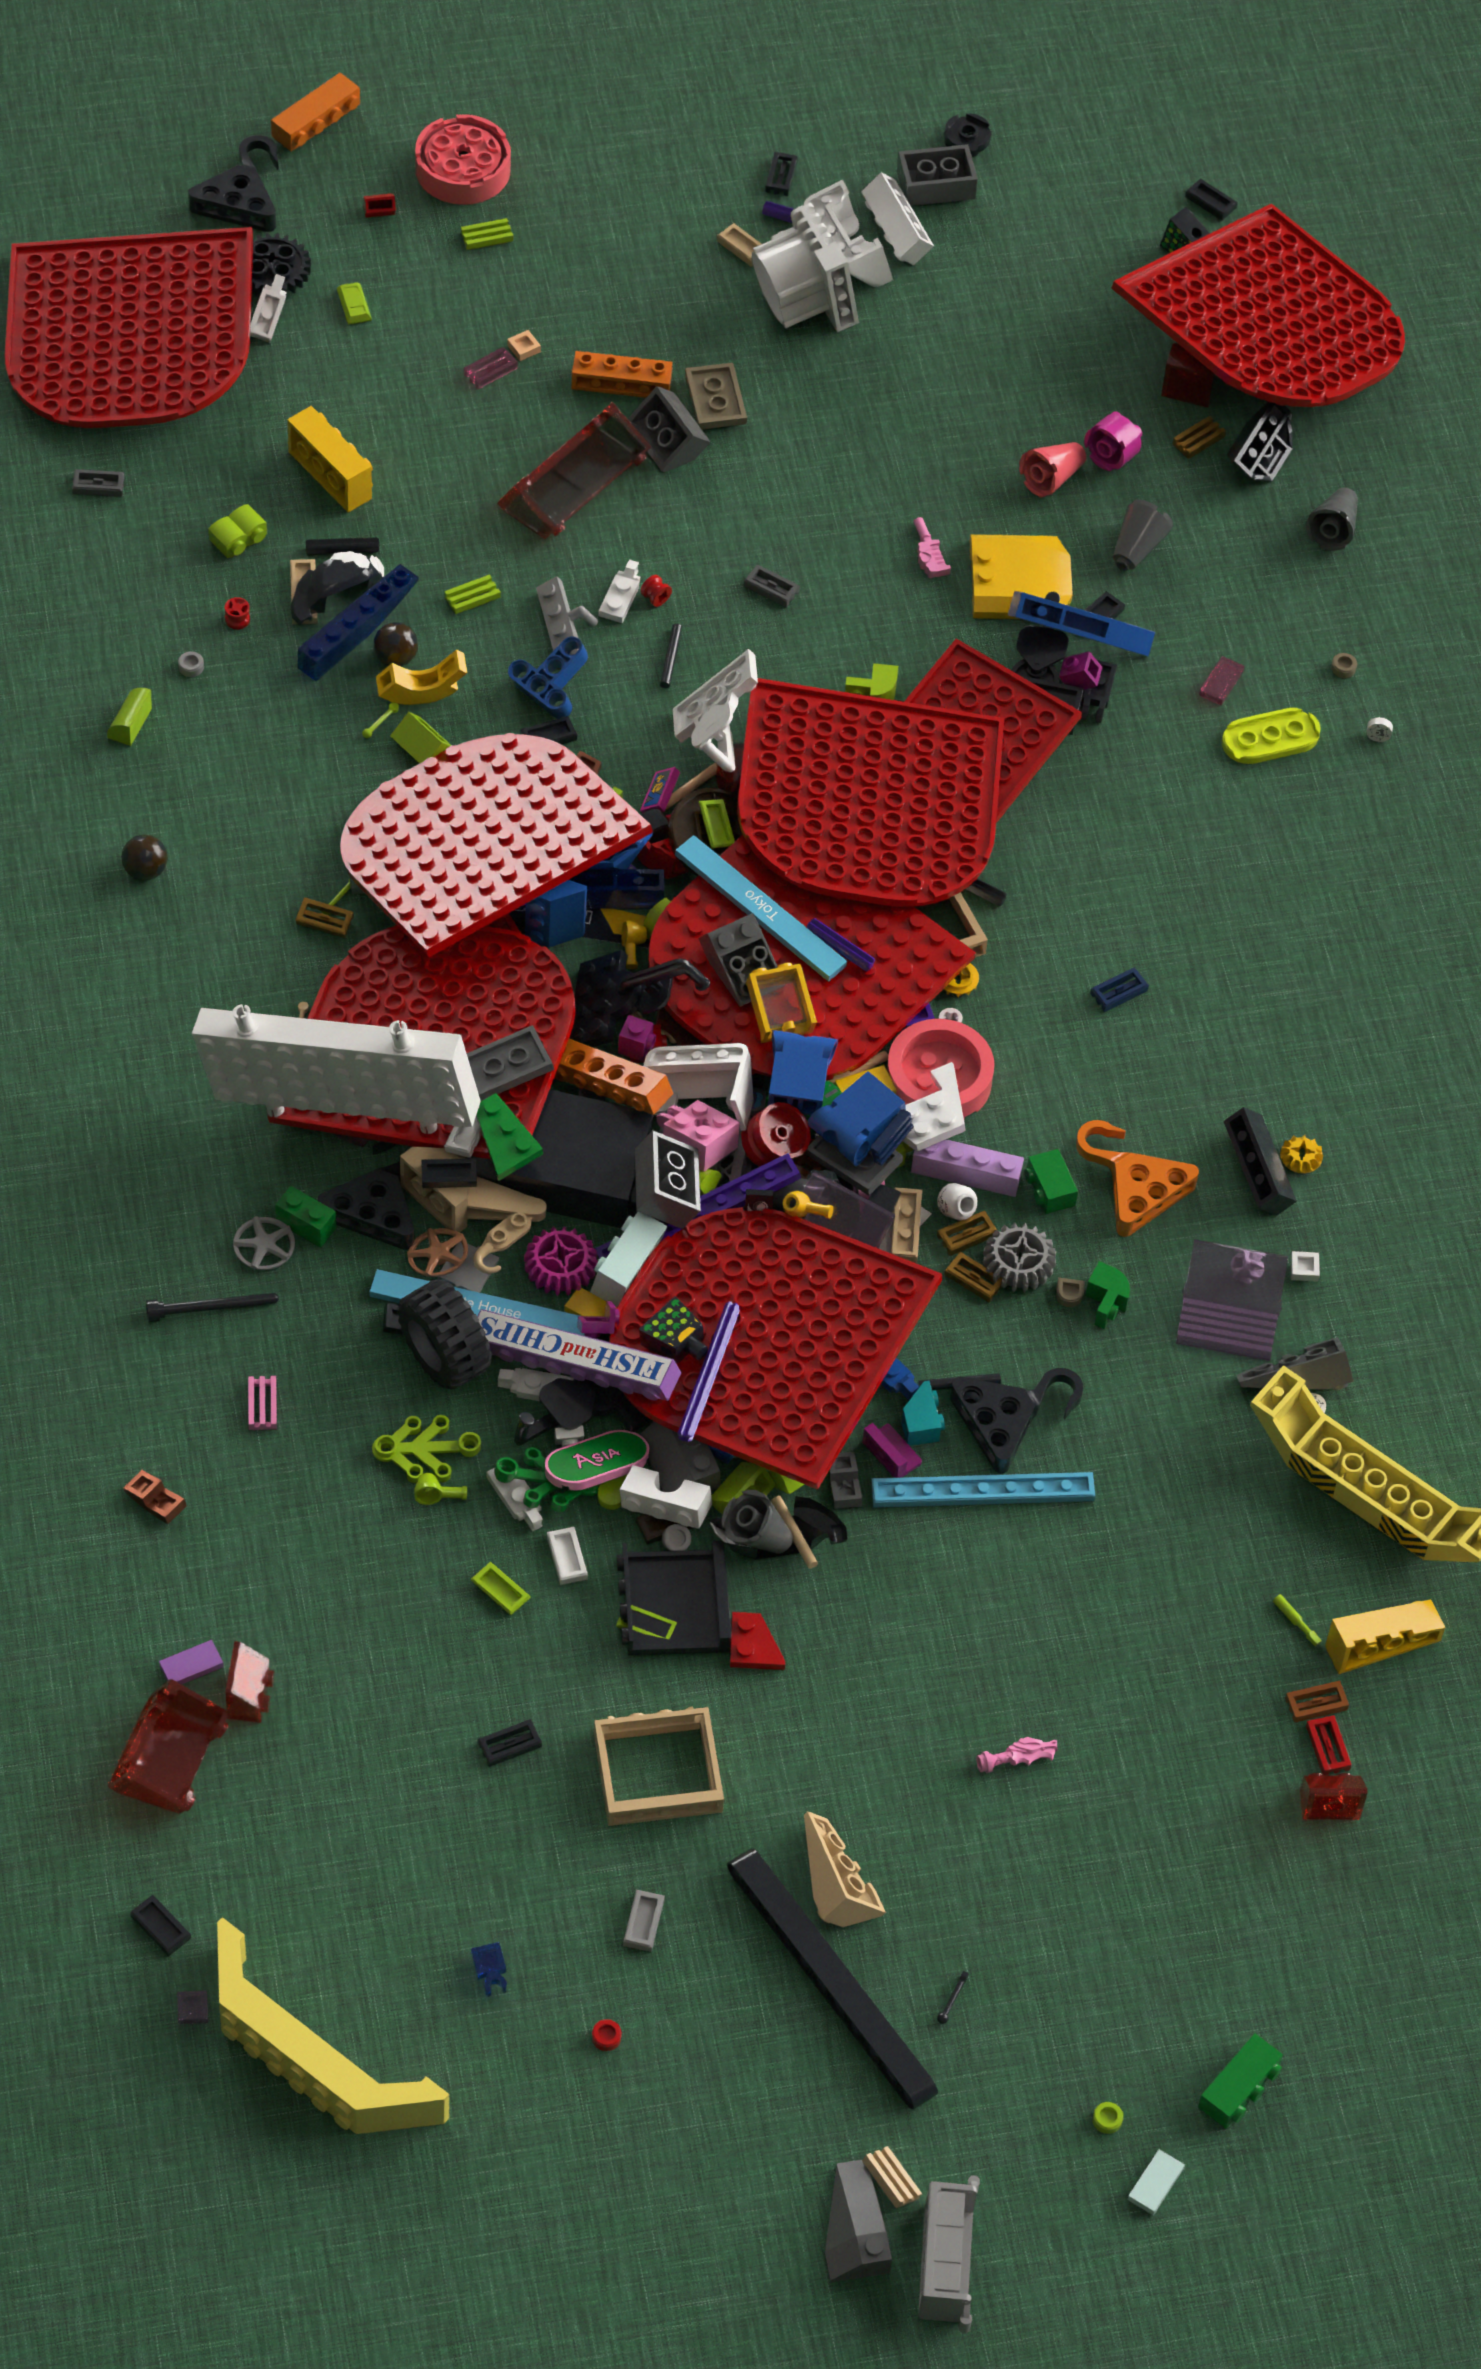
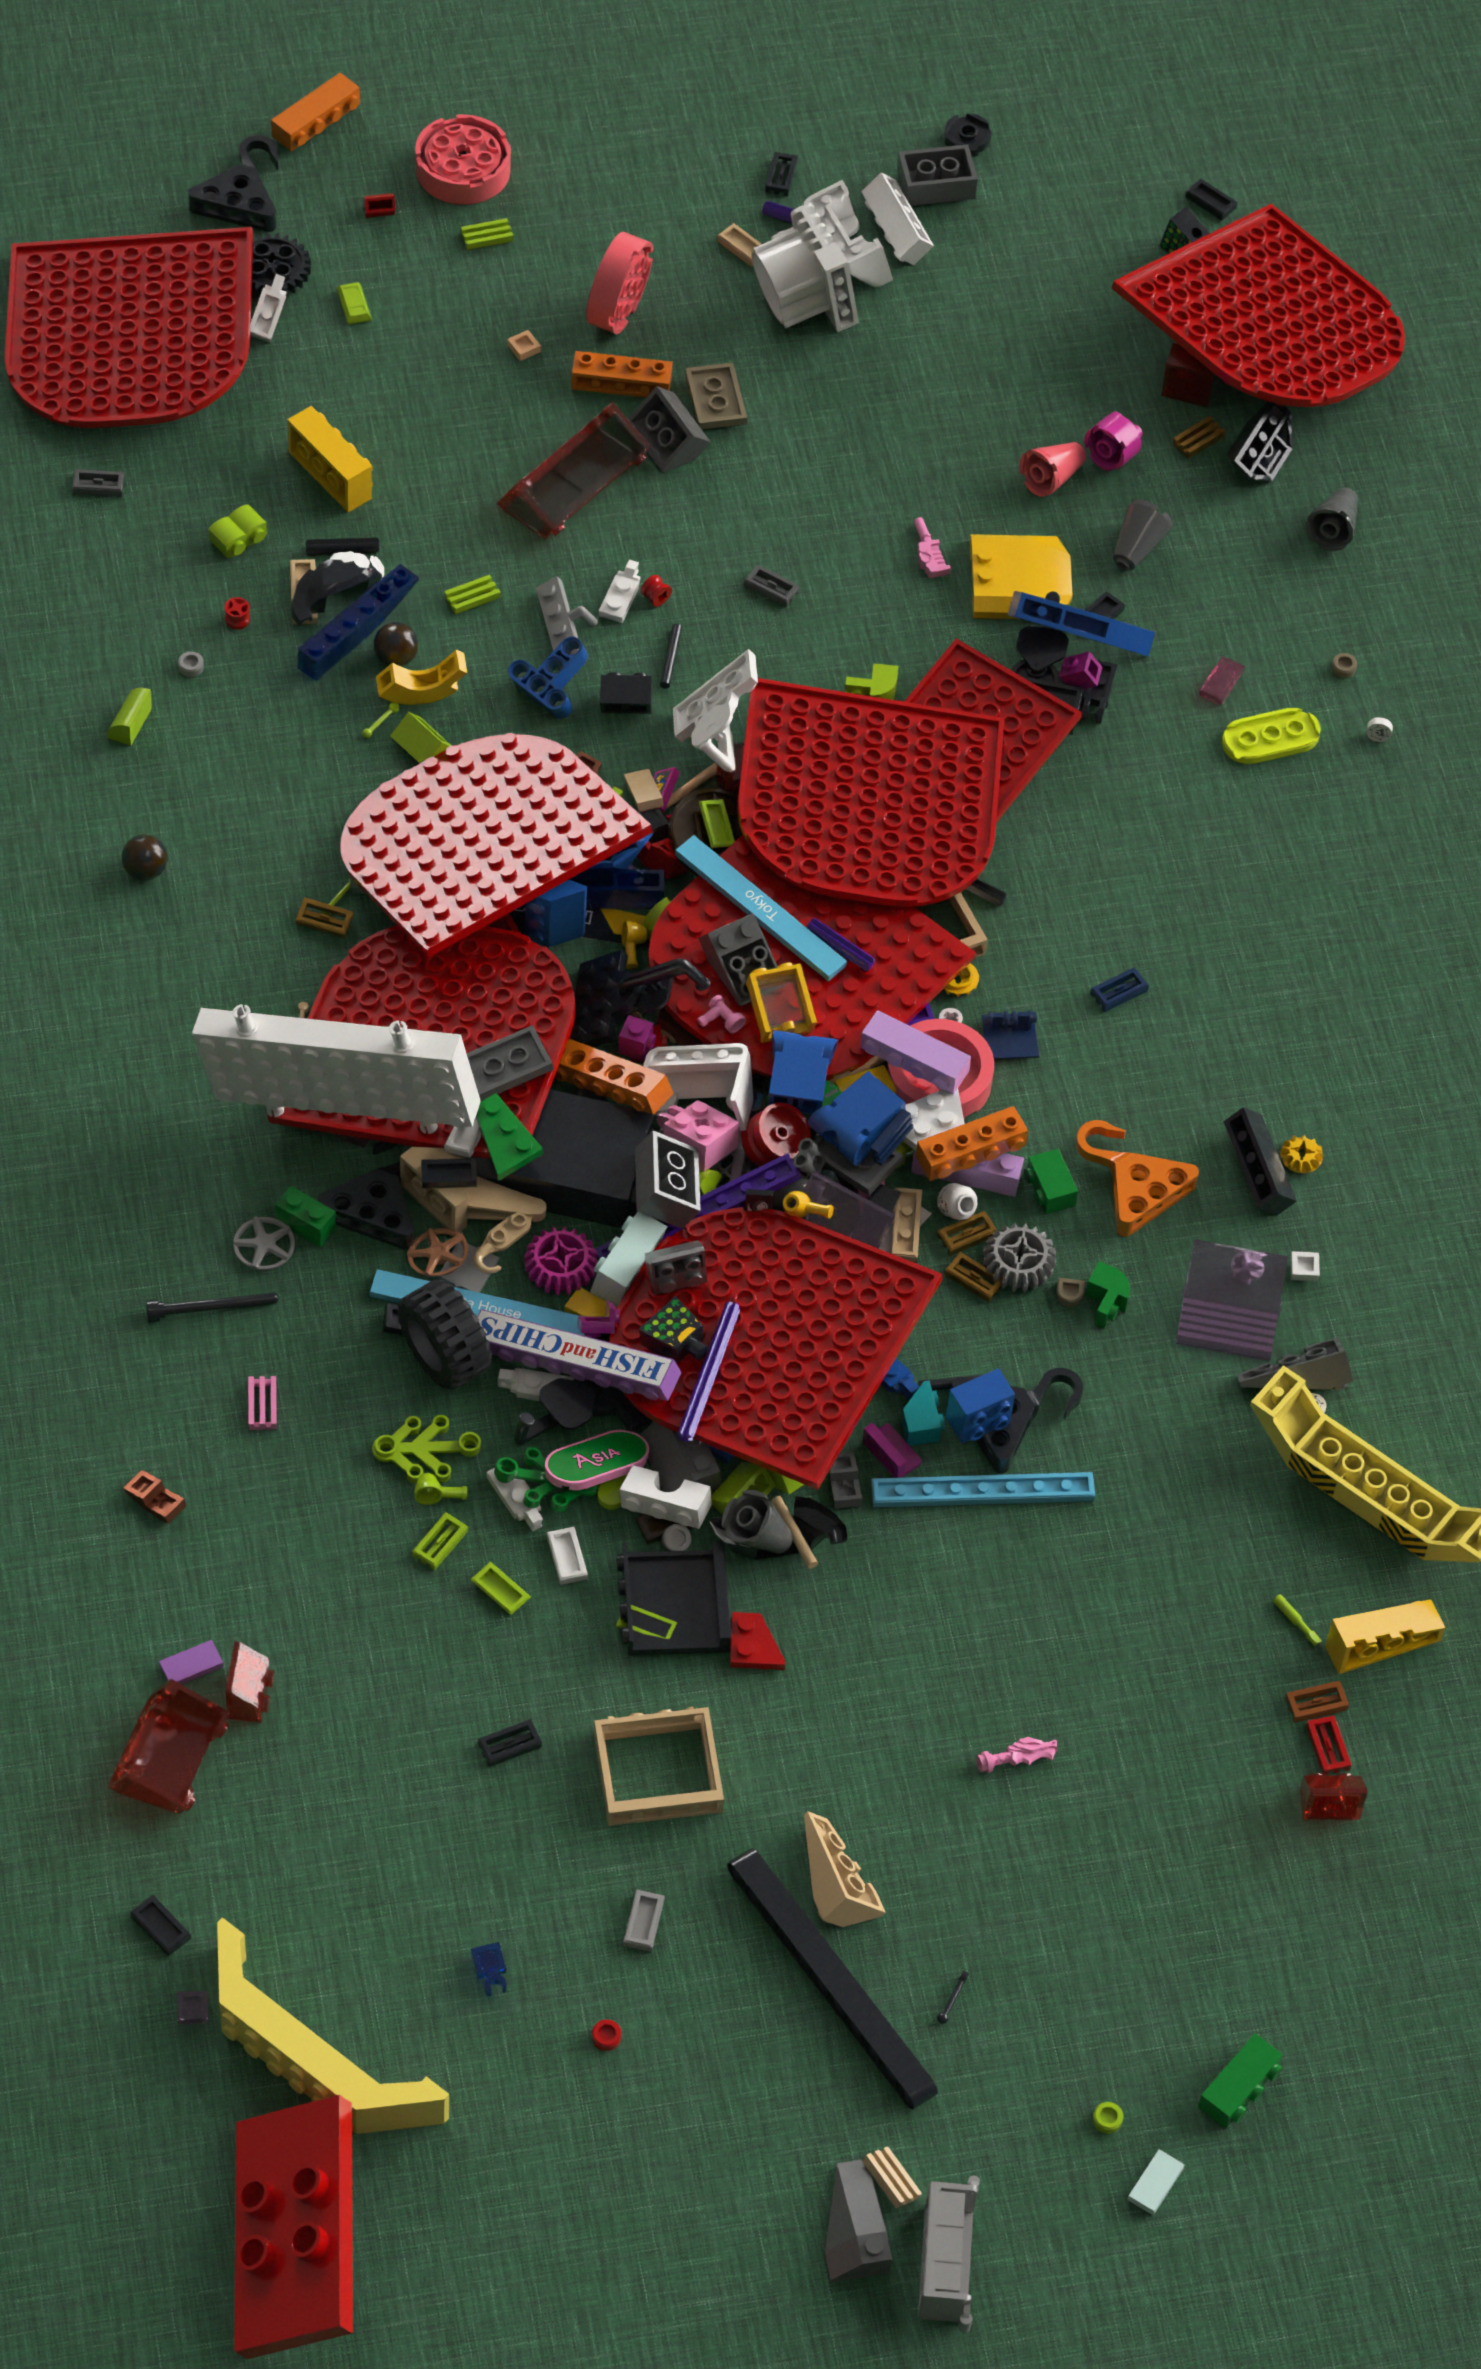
clear pink tile [464,347,518,389] -> none
black tile [520,716,577,745] -> none
white plate [554,1425,584,1447] -> none
none -> red plate [234,2095,353,2359]
none -> lime tile [412,1512,468,1571]
none -> coral brick [586,232,653,334]
none -> black brick [600,672,653,714]
none -> tan tile [624,769,664,812]
none -> flat silver slope [645,1240,708,1295]
none -> bright pink piece [697,995,746,1034]
none -> dark grey piece [793,1138,826,1180]
none -> lavender brick [861,1010,971,1094]
none -> orange brick [915,1106,1028,1181]
none -> blue brick [946,1368,1015,1443]
none -> dark blue hinge [981,1010,1039,1059]

